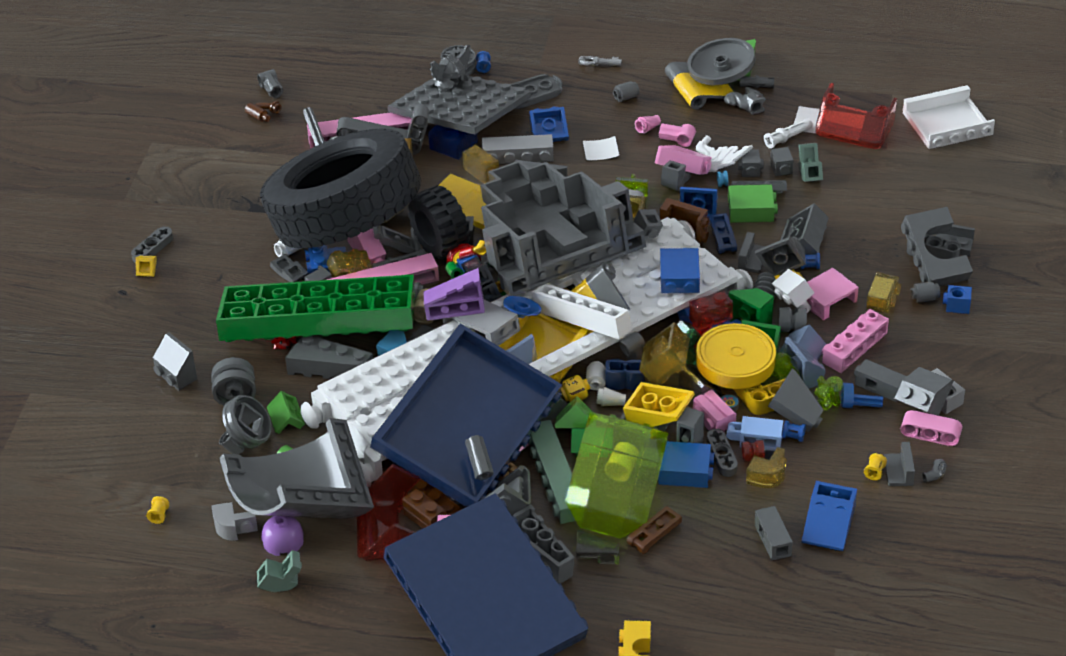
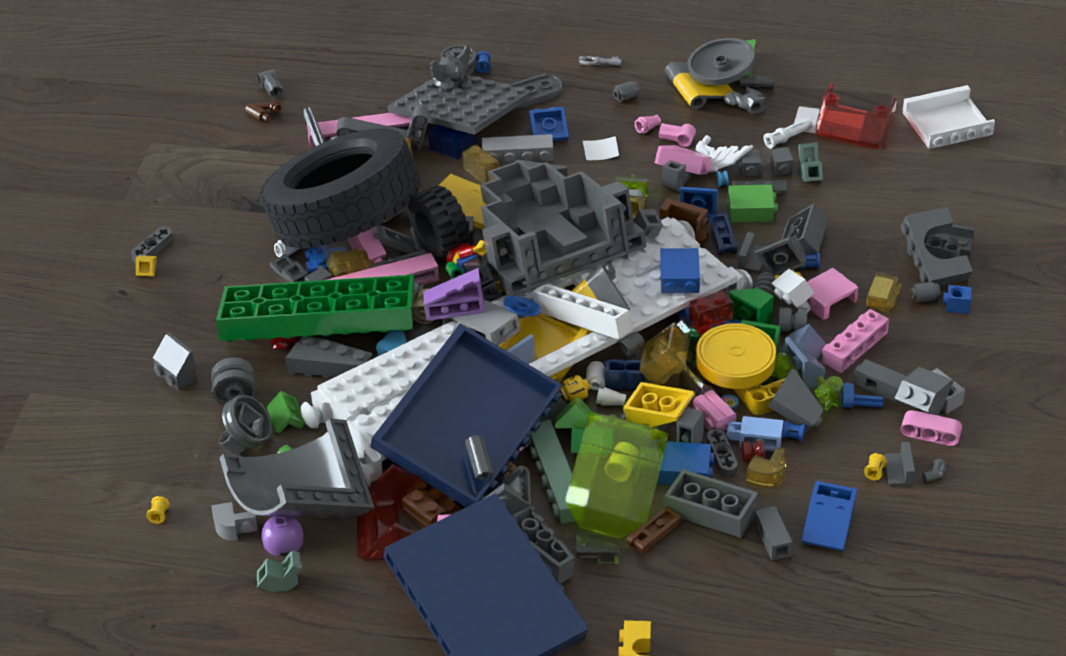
none -> dark grey brick [664,469,759,538]

